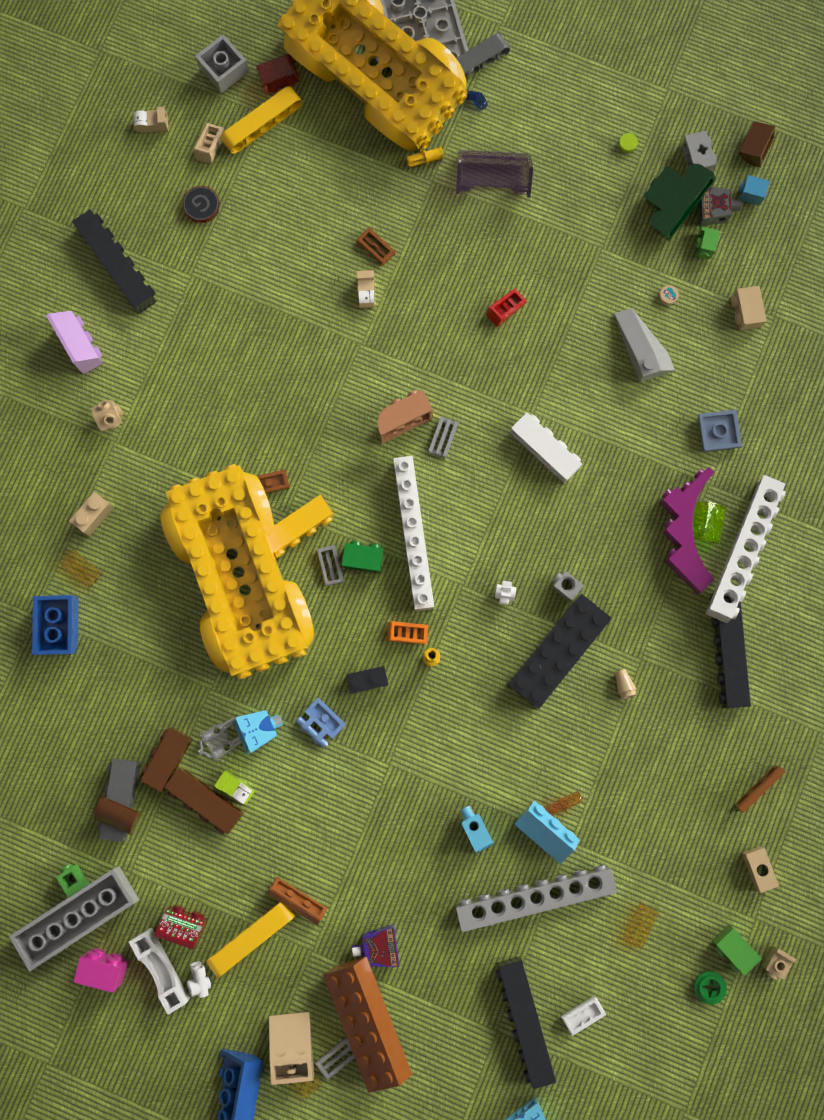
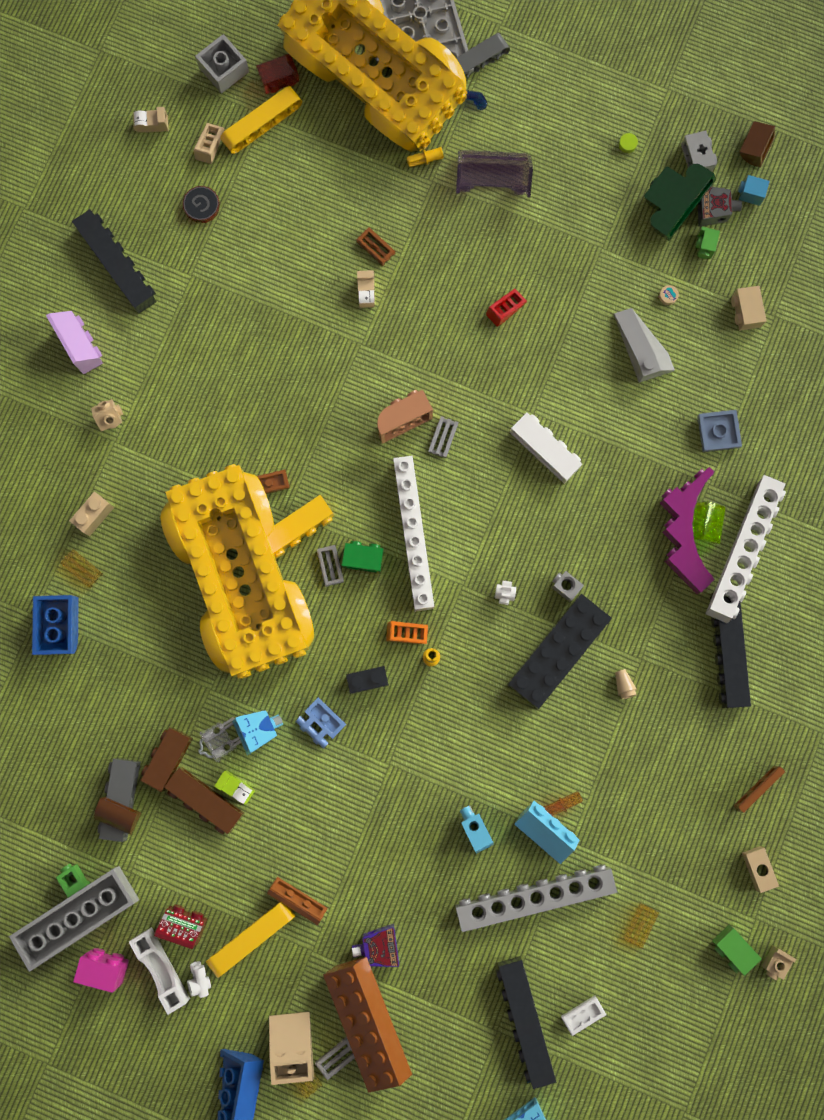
green gear [694,971,727,1005] -> none

